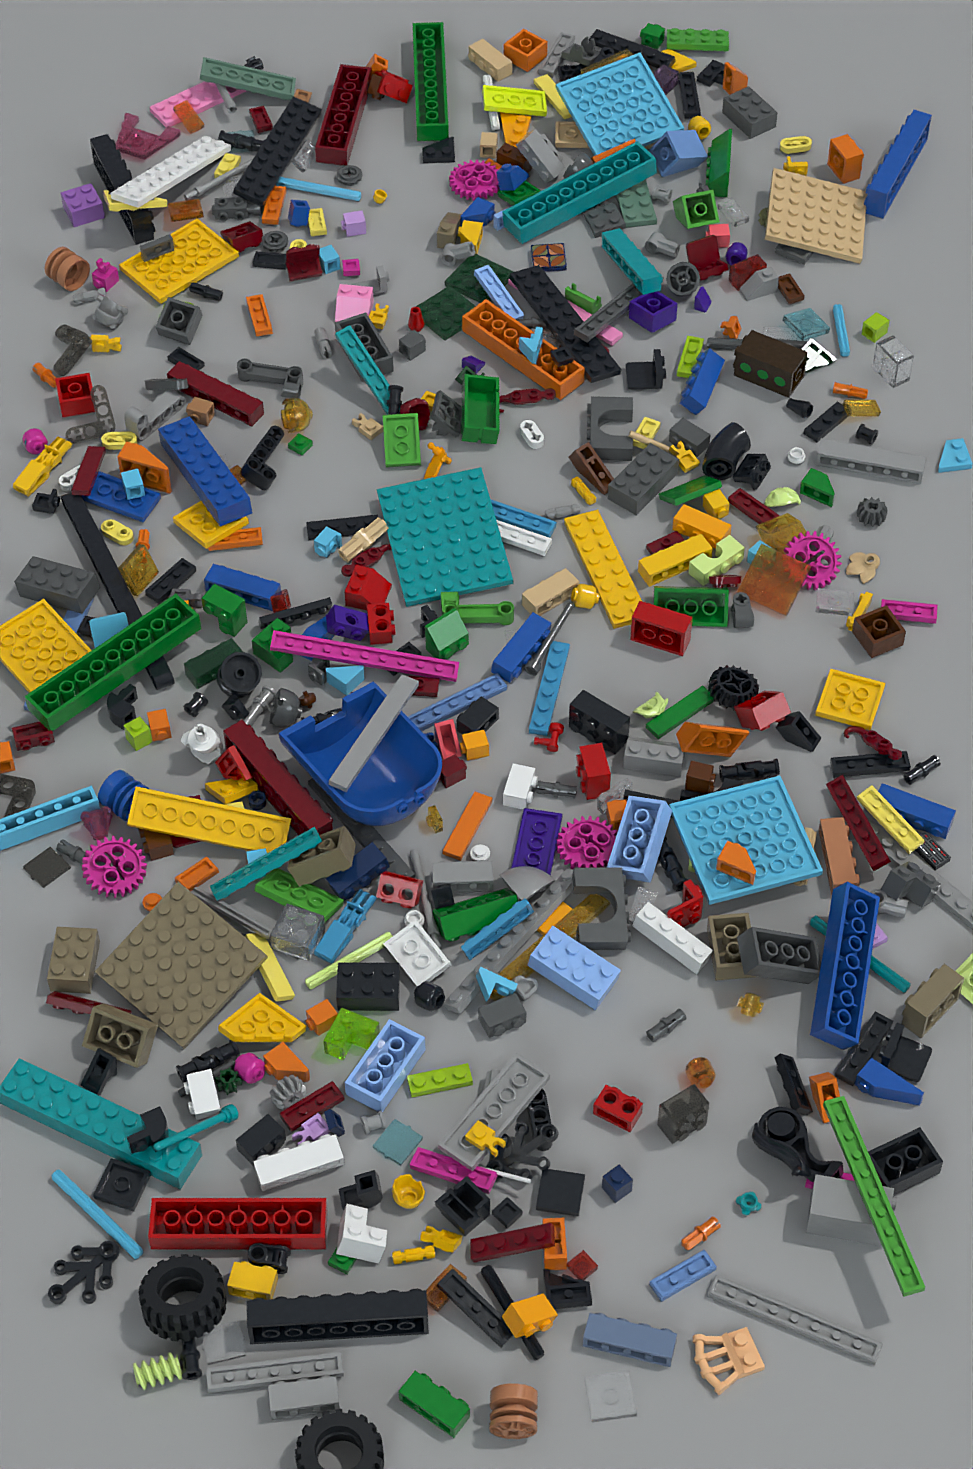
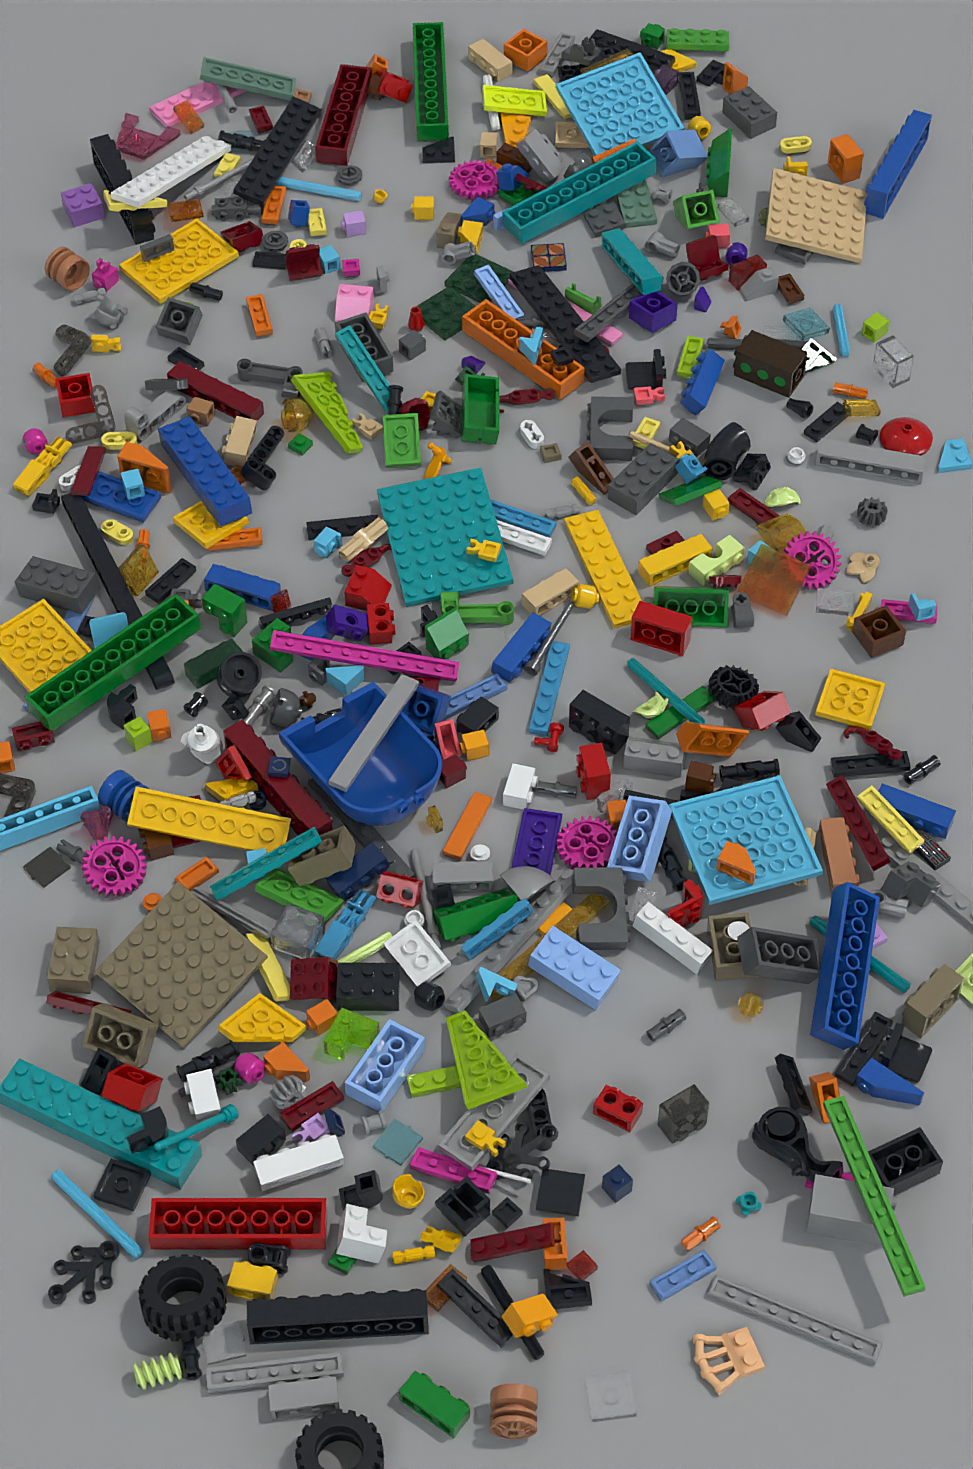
black gear [244,56,264,70] -> none
sand blue brick [583,1313,677,1367] -> none
light orange brick [672,504,732,549] -> none
clear orange head [685,1057,716,1089] -> none
green slope [800,468,835,507] -> none
none -> red brick [102,1063,163,1112]
none -> light grey axle [219,791,256,807]
none -> tan brick [221,416,257,468]
none -> dark blue tile [268,756,291,778]
none -> dark red bracket [290,957,338,1002]
none -> lime wing [291,372,363,454]
none -> blue slope [402,685,451,733]
none -> yellow brick [411,196,434,220]
none -> lime wing [446,1010,528,1110]
none -> yellow plate [467,539,501,562]
none -> dark red plate [515,173,547,192]
none -> dark tan tile [540,443,562,463]
none -> teal axle [627,658,705,724]
none -> coral plate [634,386,665,405]
none -> dark azure brick [675,453,707,484]
none -> white sticker [727,921,749,940]
none -> red dish [880,417,933,456]
none -> medium azure panel [908,593,937,621]

